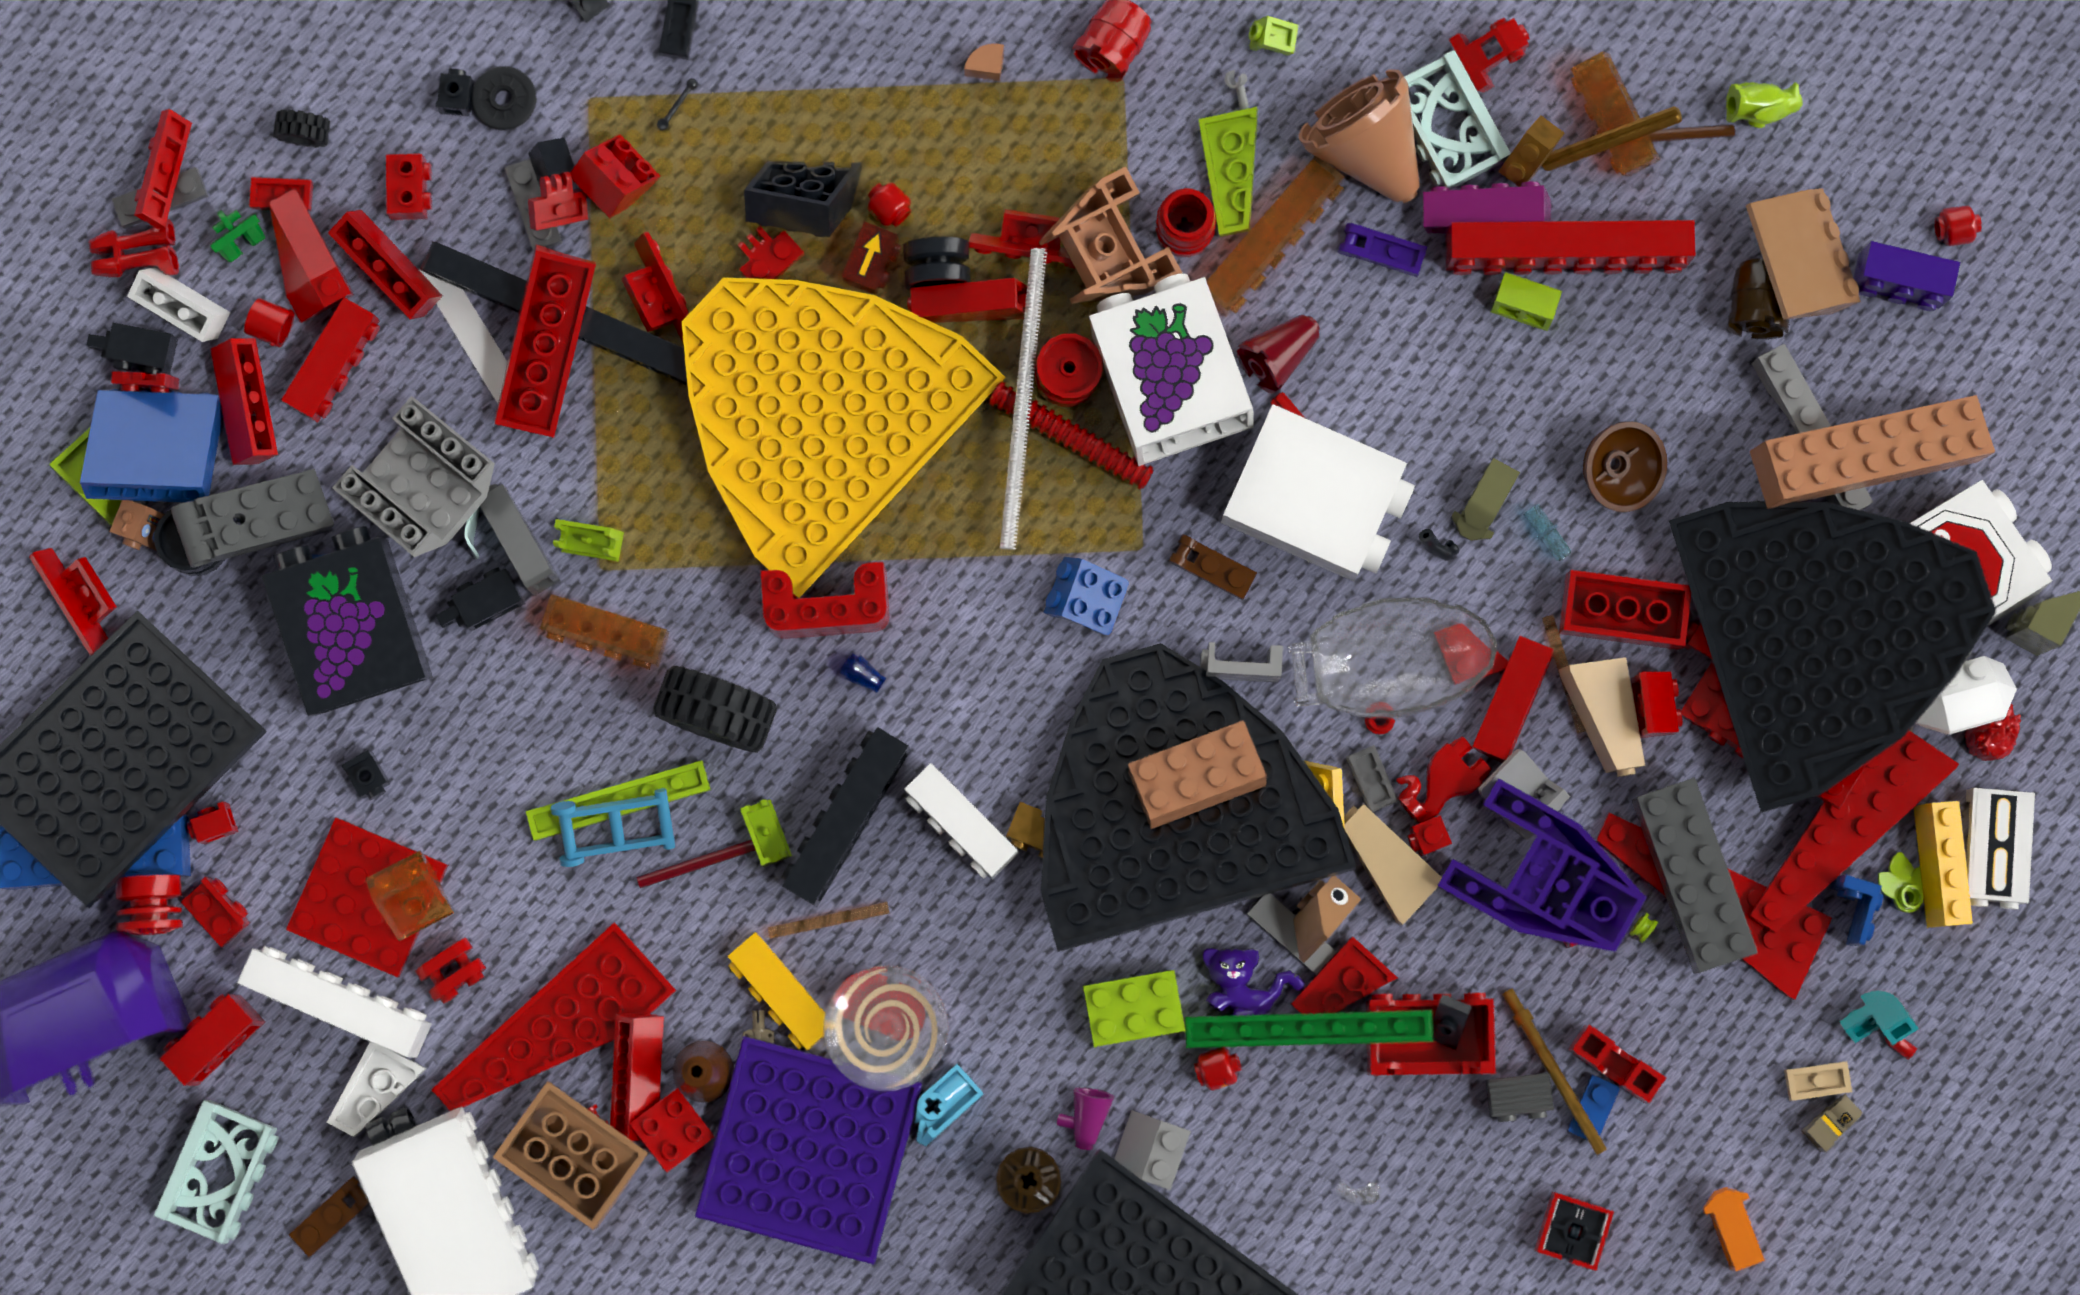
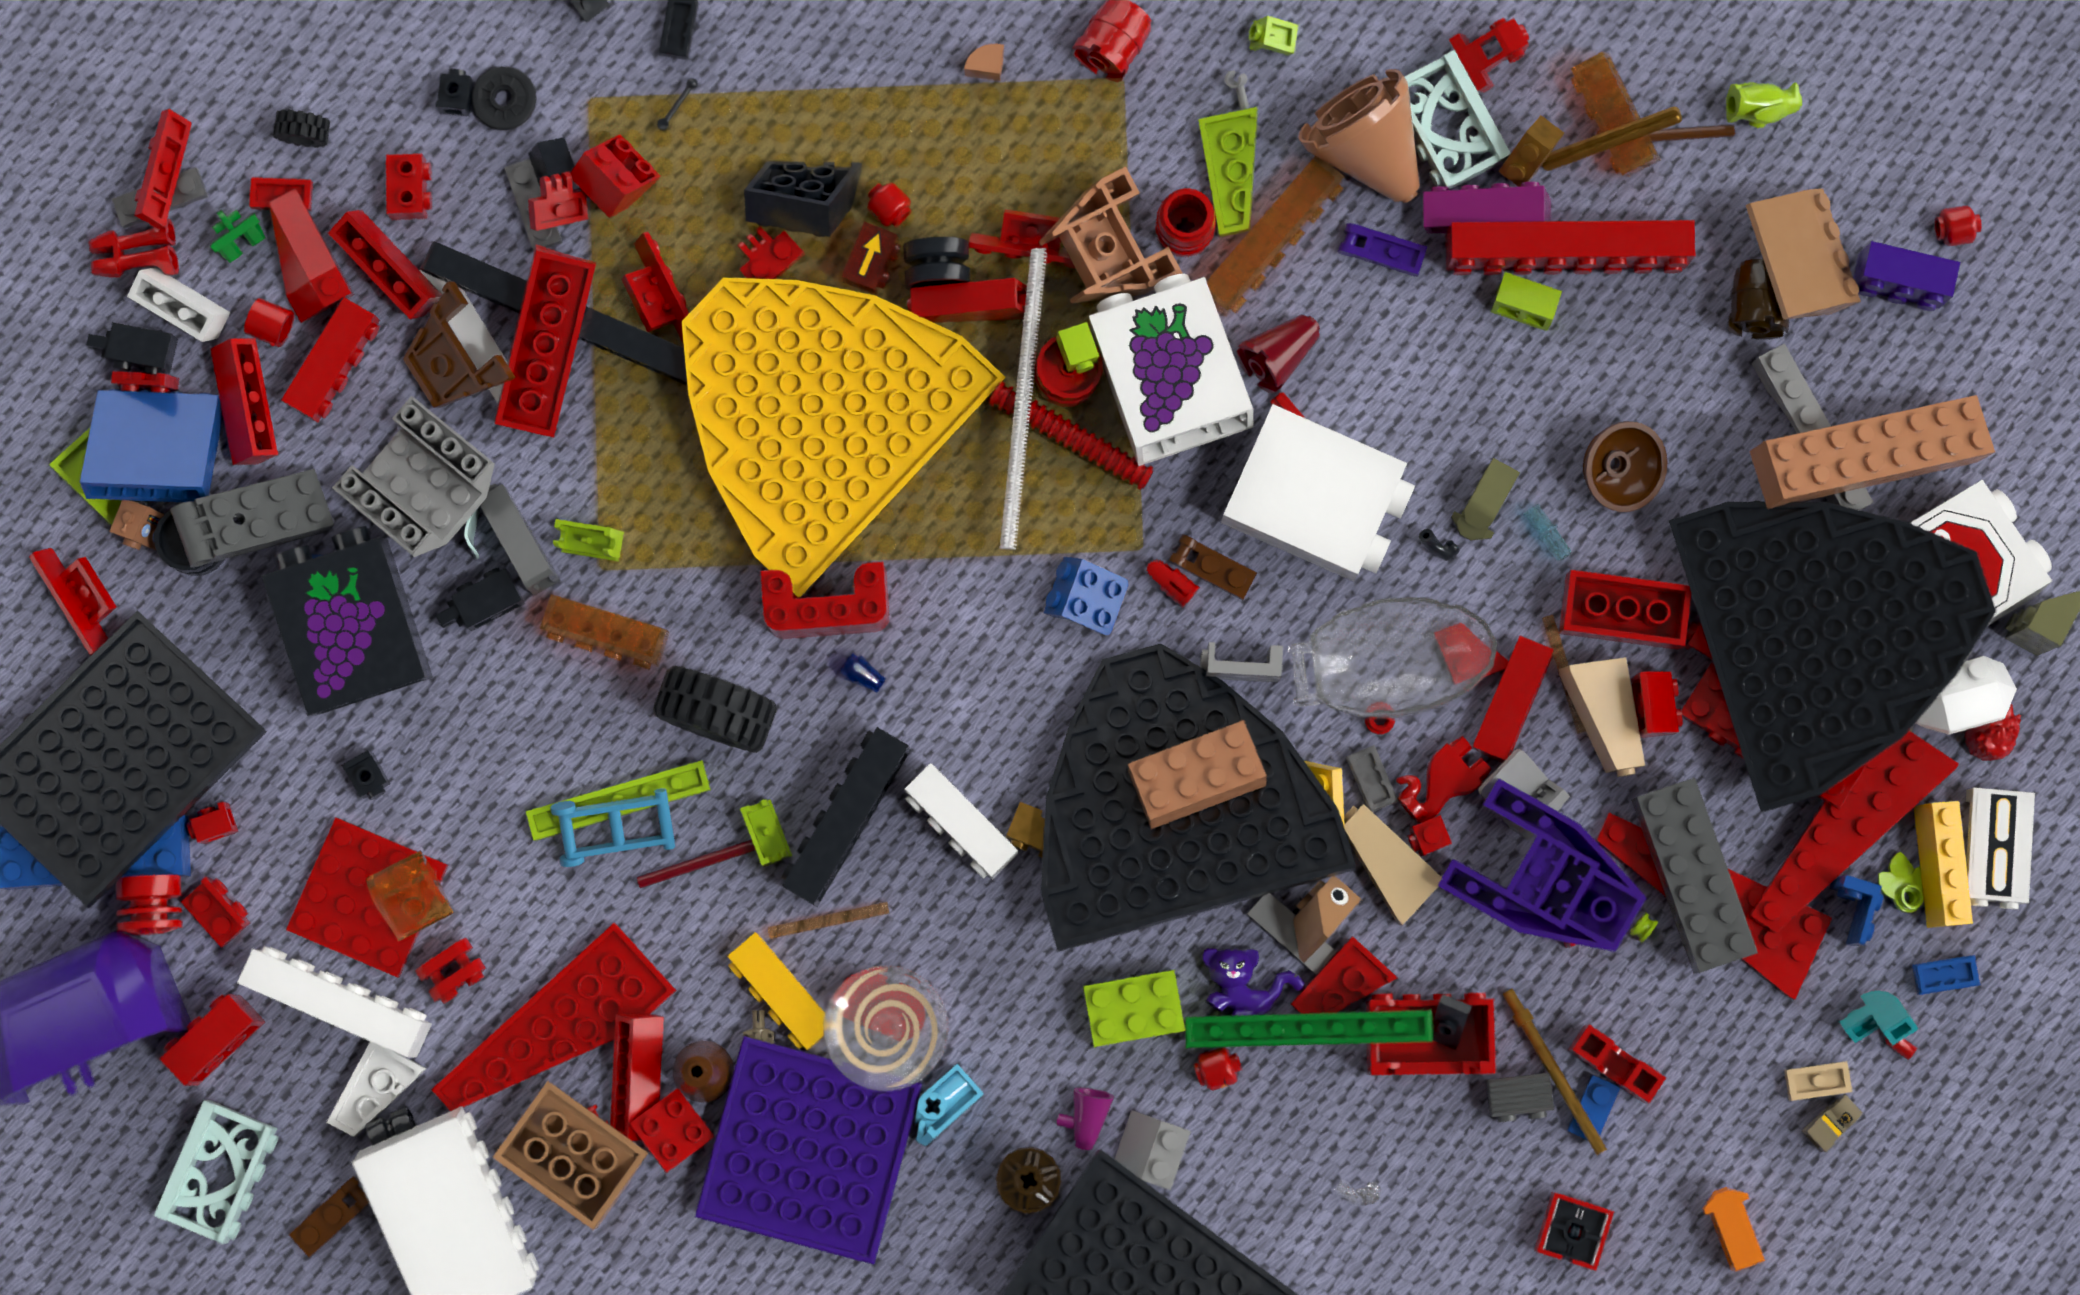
none -> reddish brown wing [403,282,515,408]
none -> lime brick [1056,322,1099,373]
none -> red hinge [1146,559,1200,608]
none -> blue plate [1912,955,1980,995]

